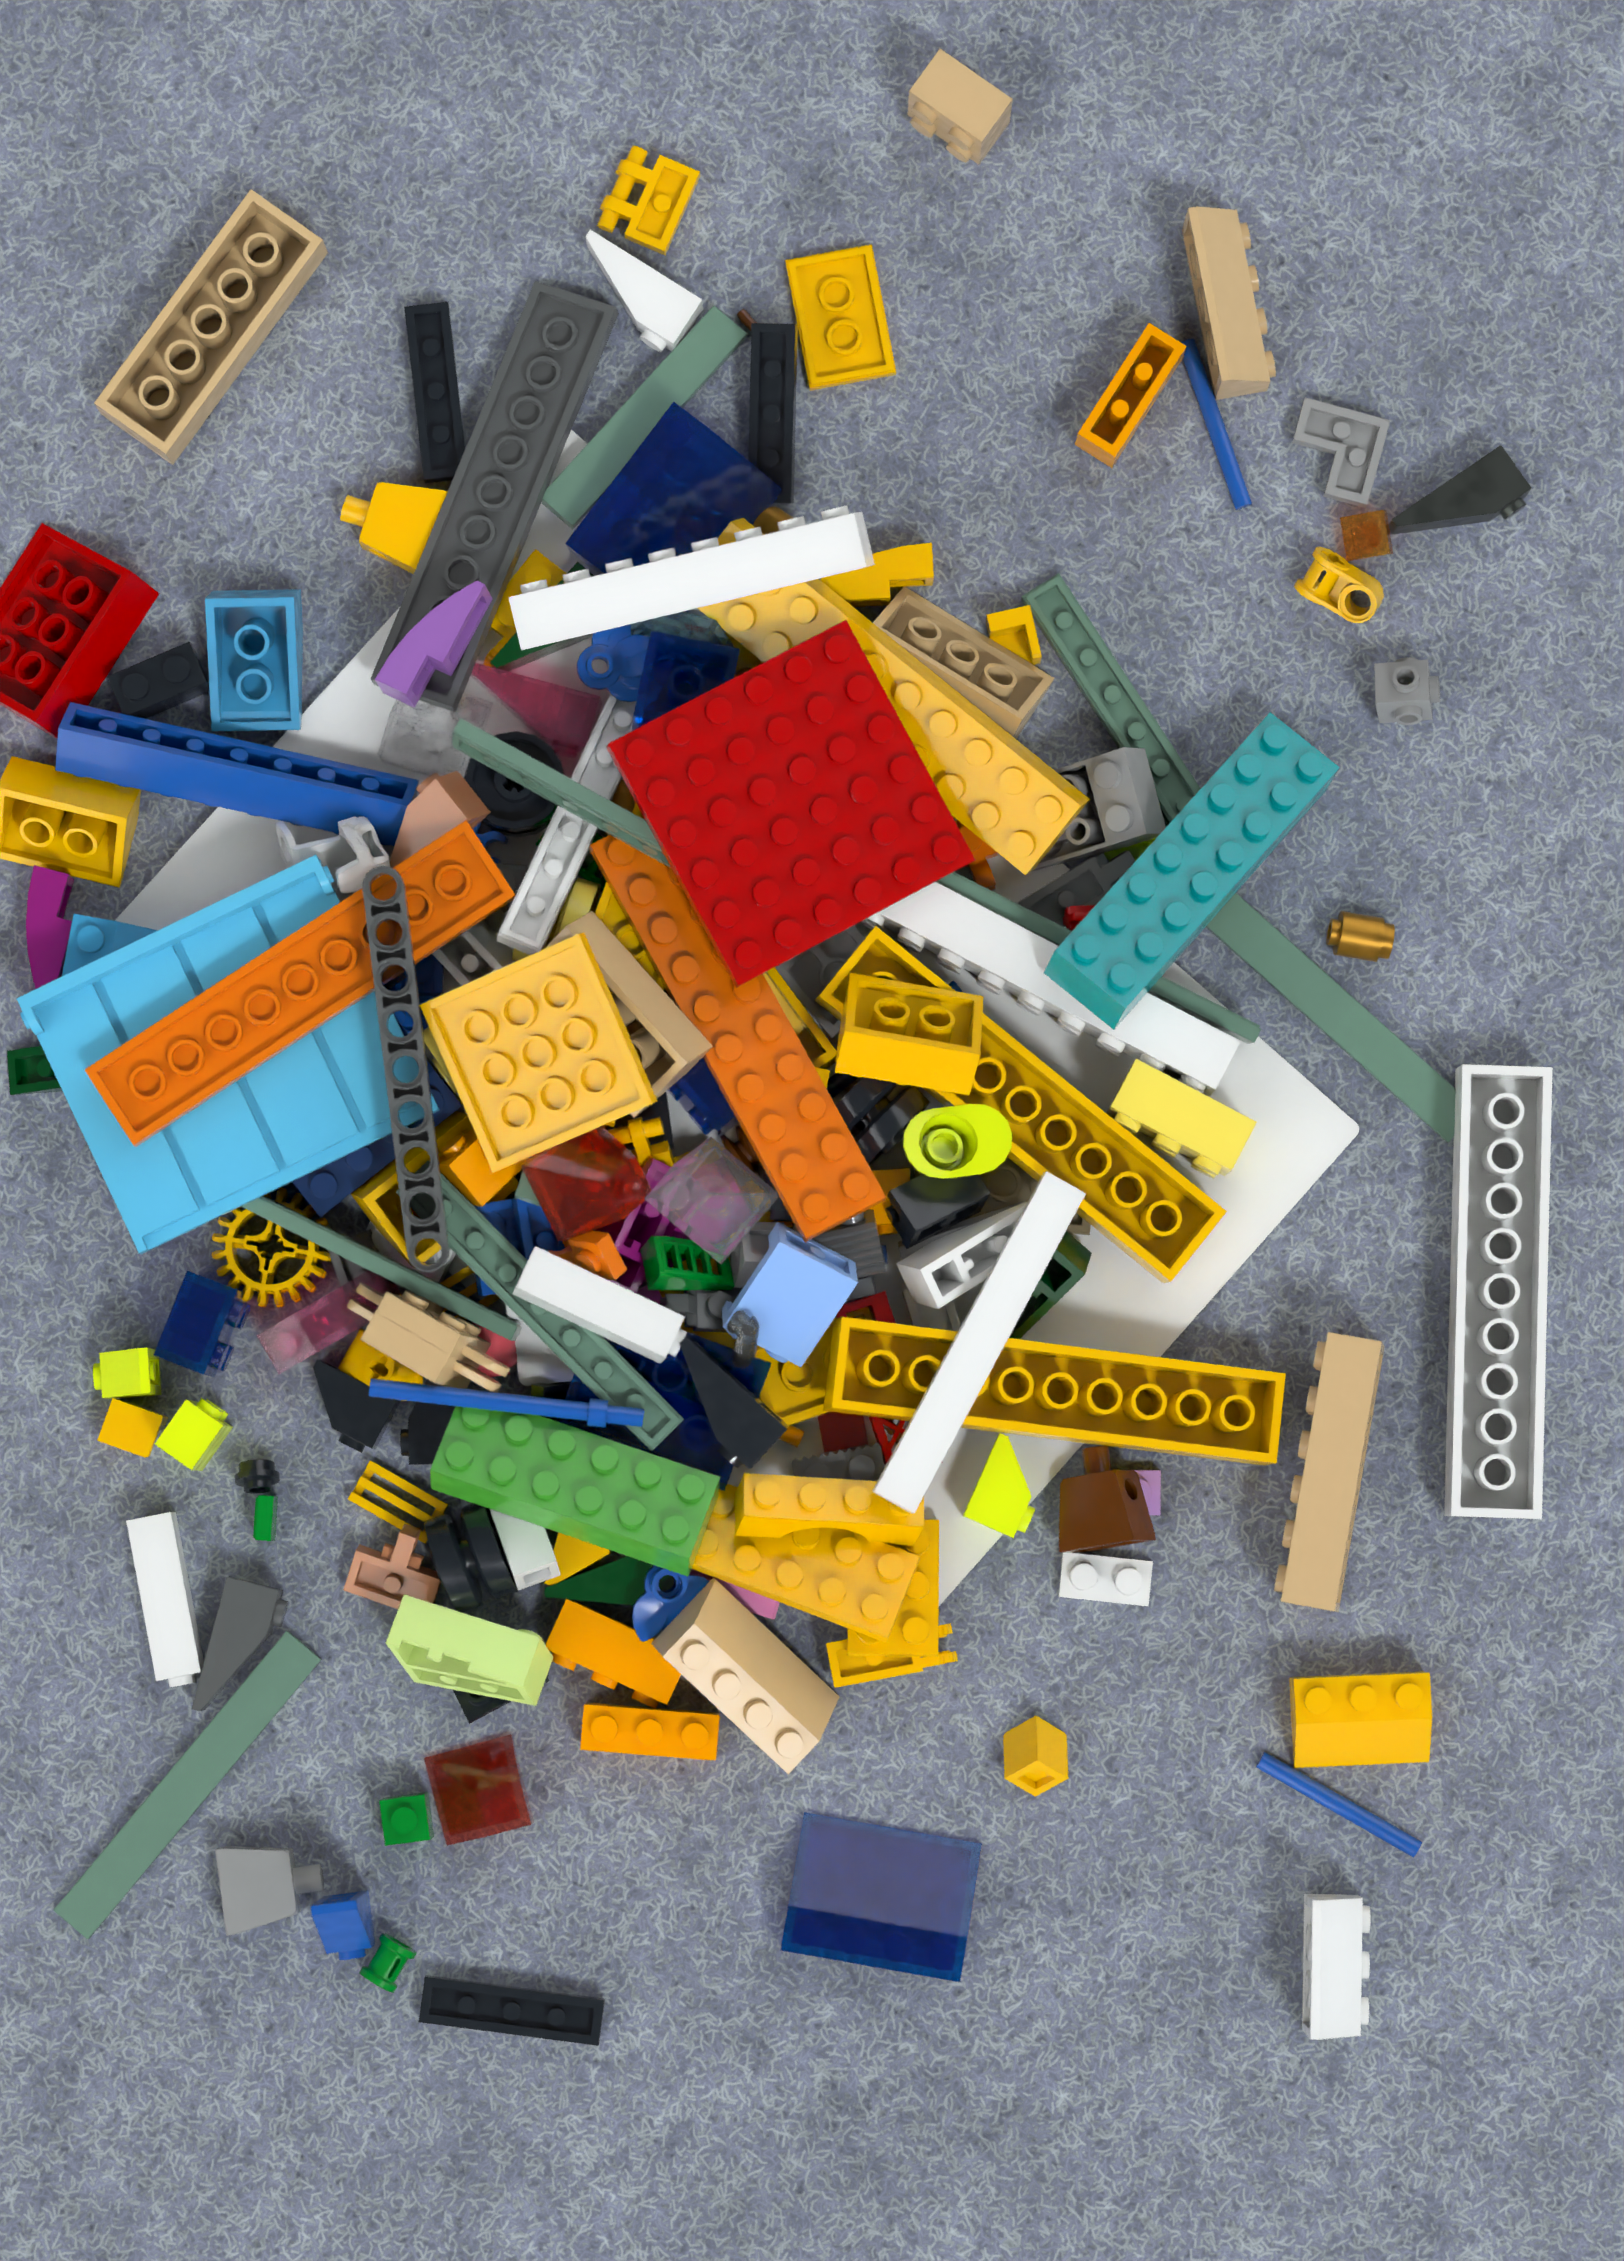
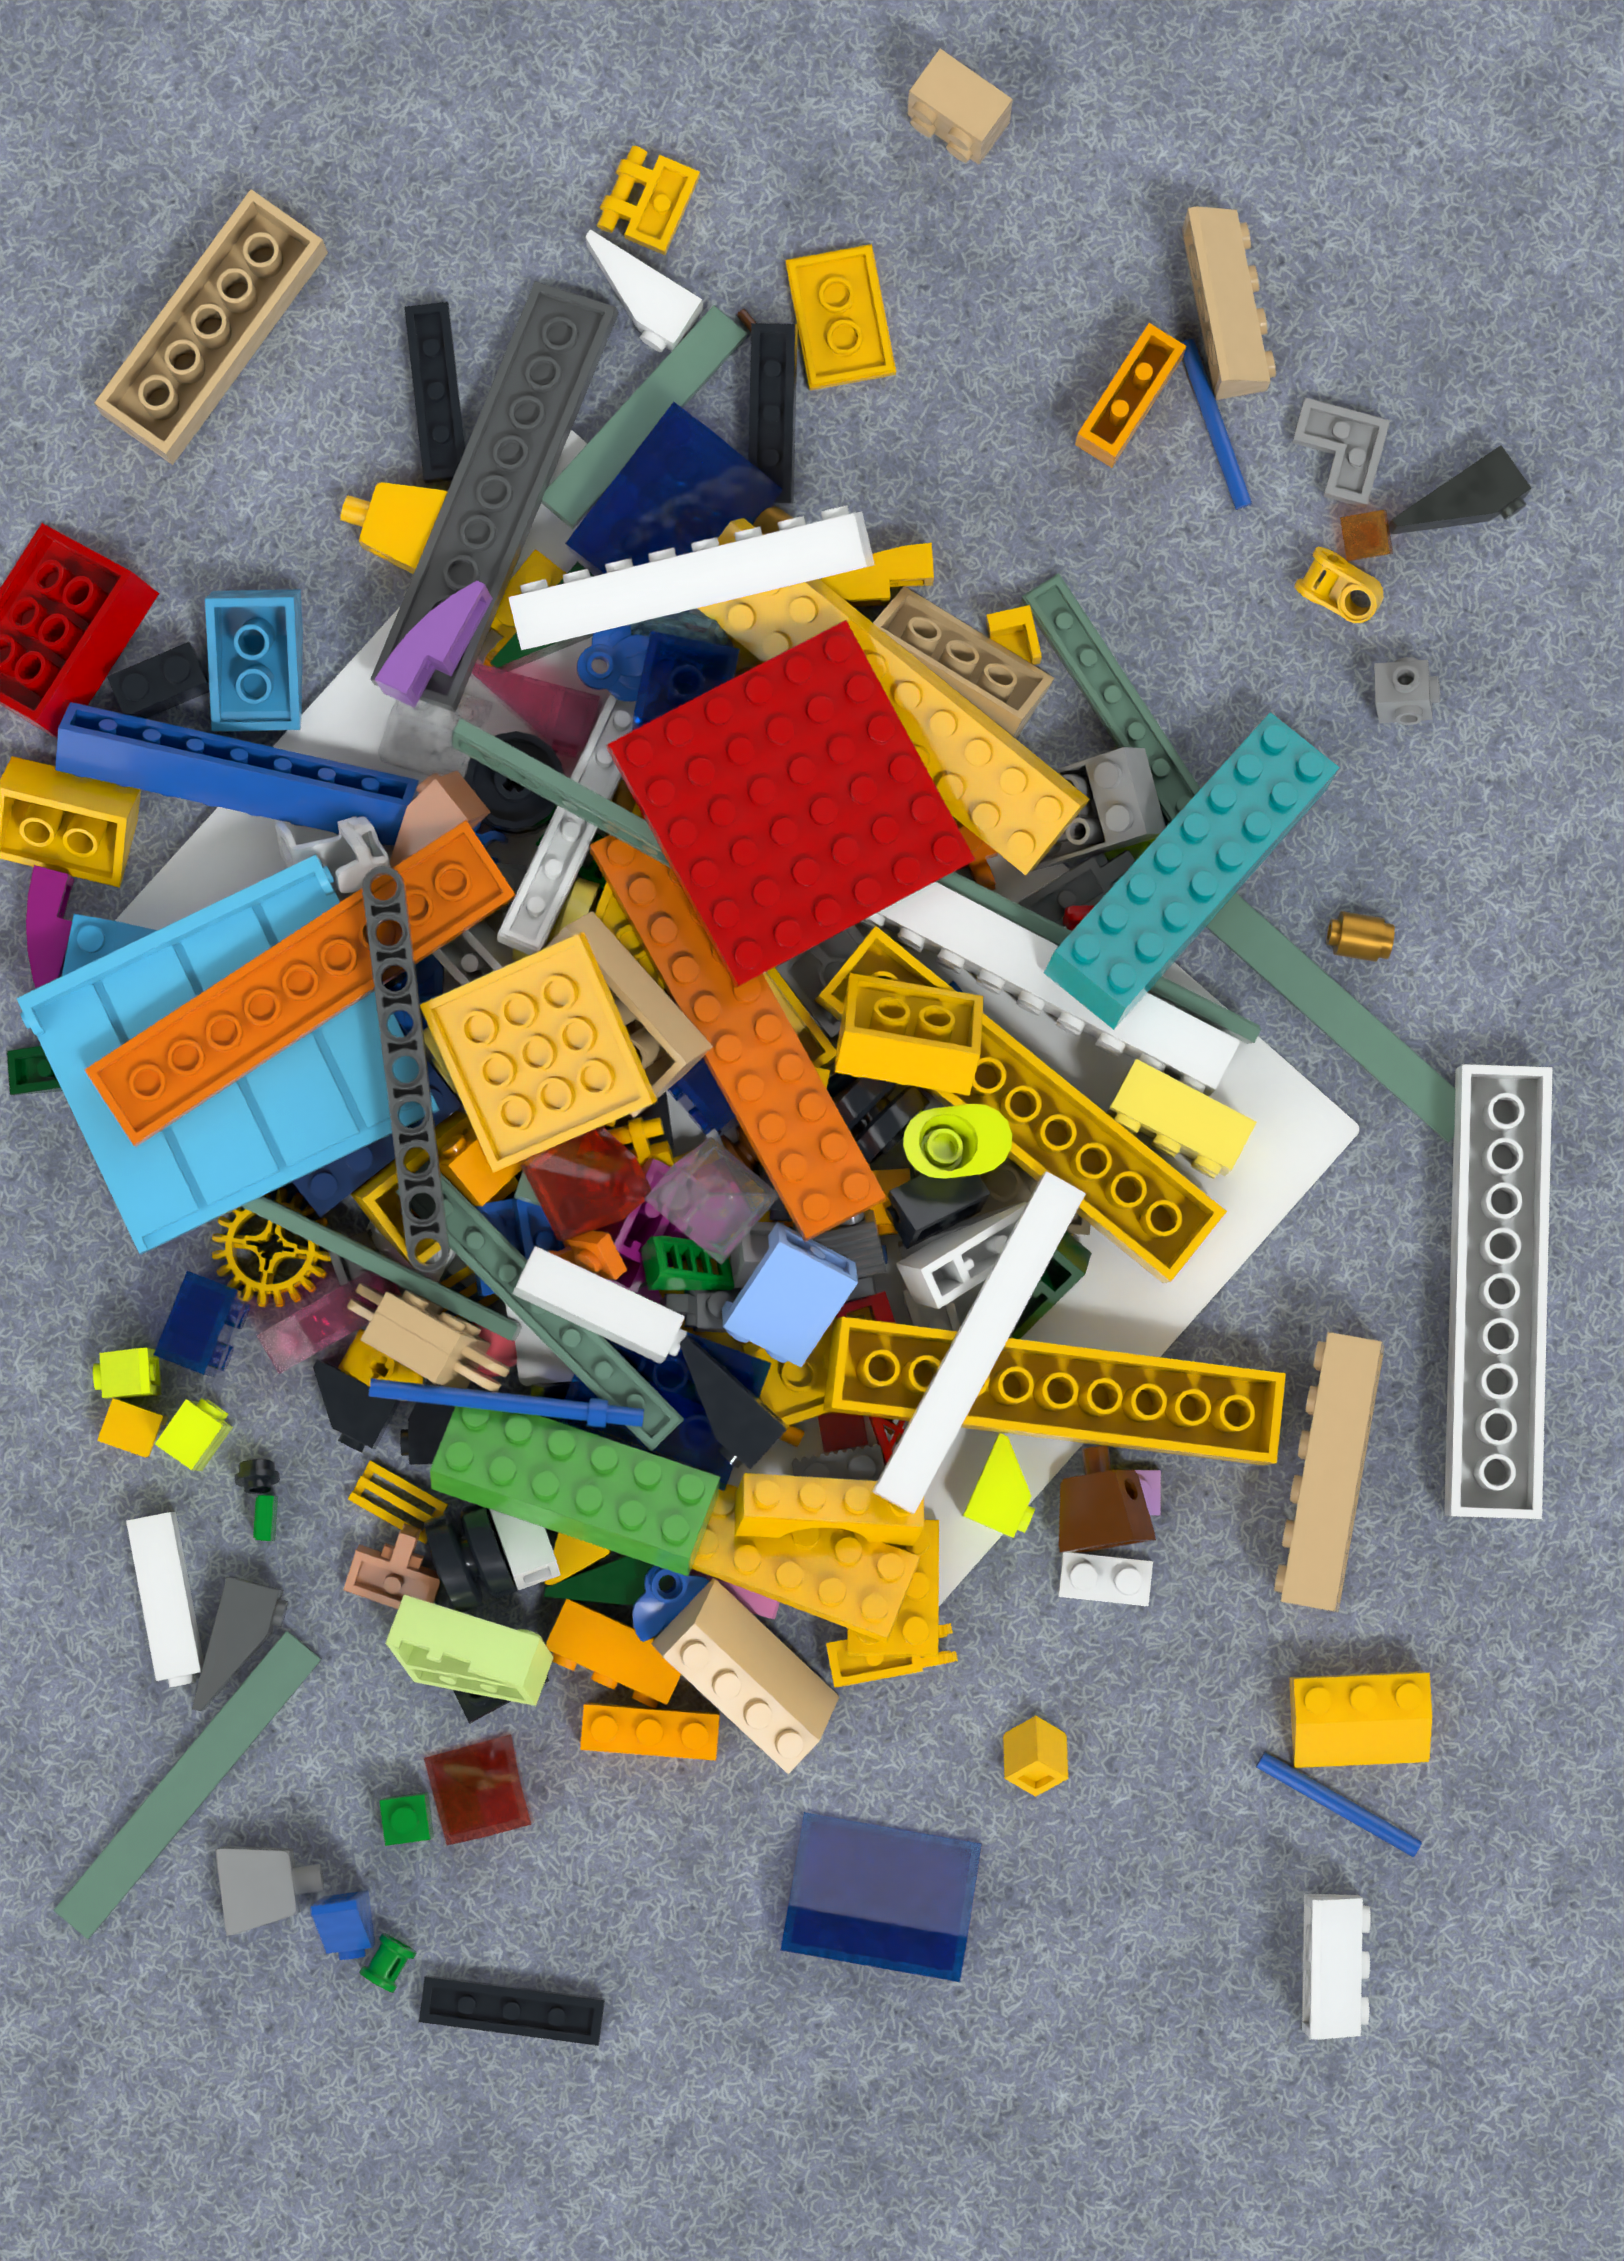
clear smoke arm [727,1310,760,1368] -> none

